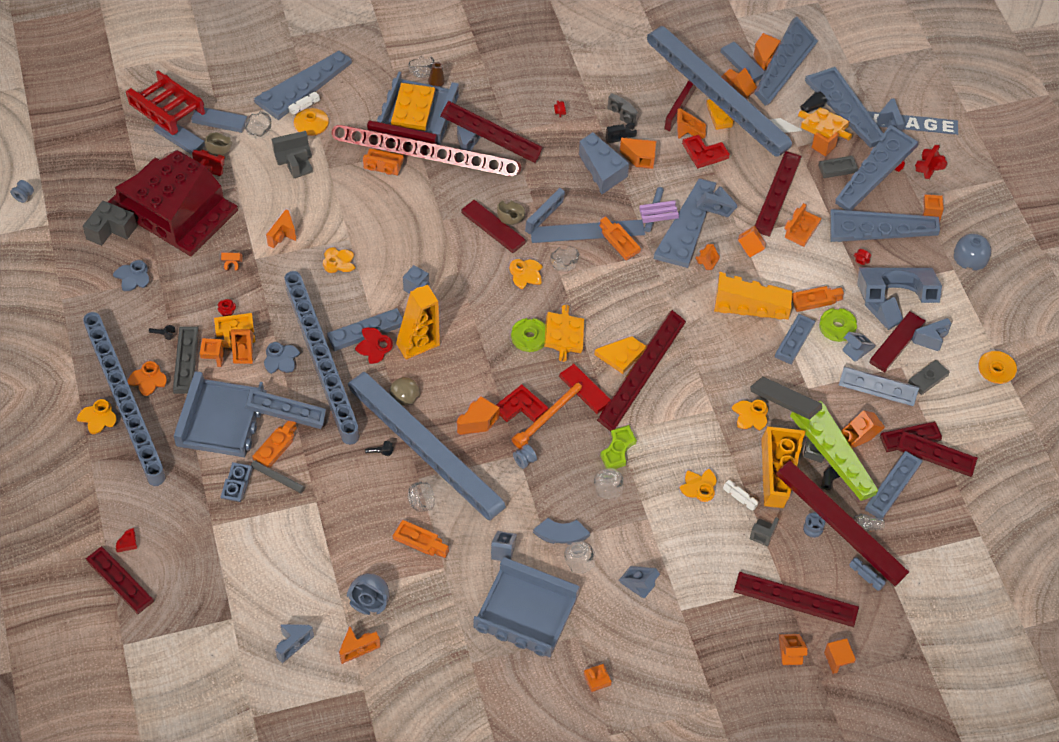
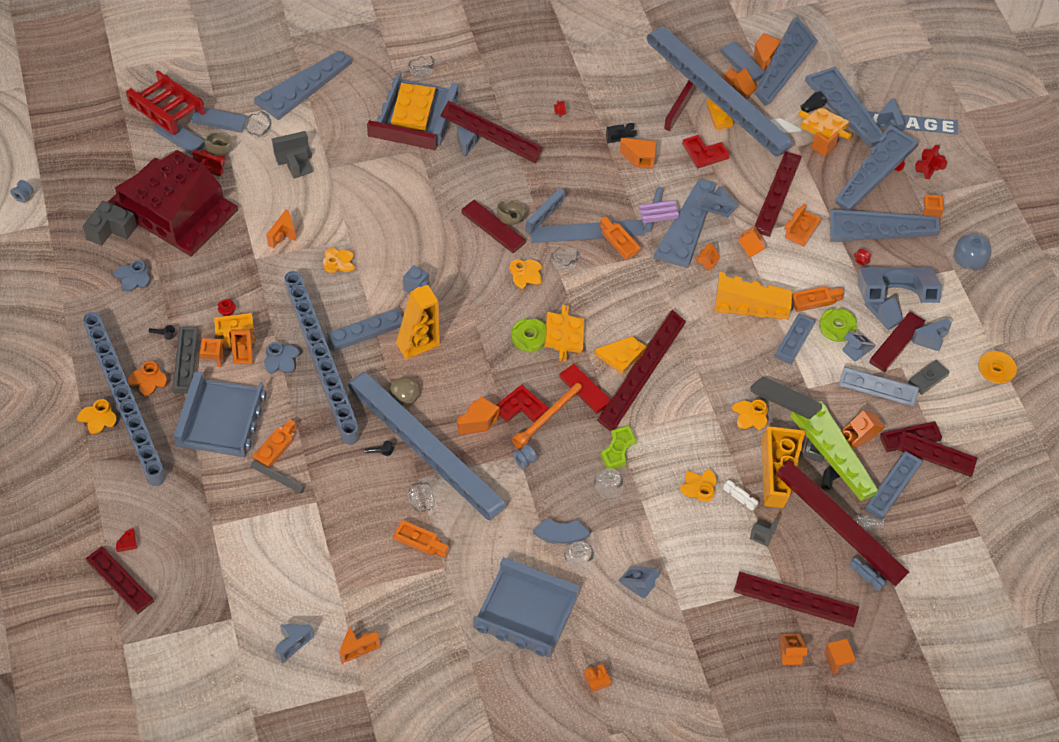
orange tile [221,252,243,271] -> none
sand blue slope [221,462,253,502] -> none
sand blue plate [245,389,326,429] -> none
white axle [288,92,320,115] -> none
light orange dish [294,108,329,136] -> none
beam [332,125,521,176] -> none
sand blue cylinder [346,573,390,615] -> none
red plate [355,327,393,364] -> none
orange bracket [363,148,404,176] -> none
reddish brown cone [428,62,445,87] -> none
sand blue slope [491,531,517,561] -> none
sand blue wedge [579,132,629,195] -> none
flat silver slope [607,93,638,126] -> none
orange slope [677,108,706,139] -> none
sand blue wheel [803,512,825,538] -> none
dark grey plate [818,155,858,178] -> none

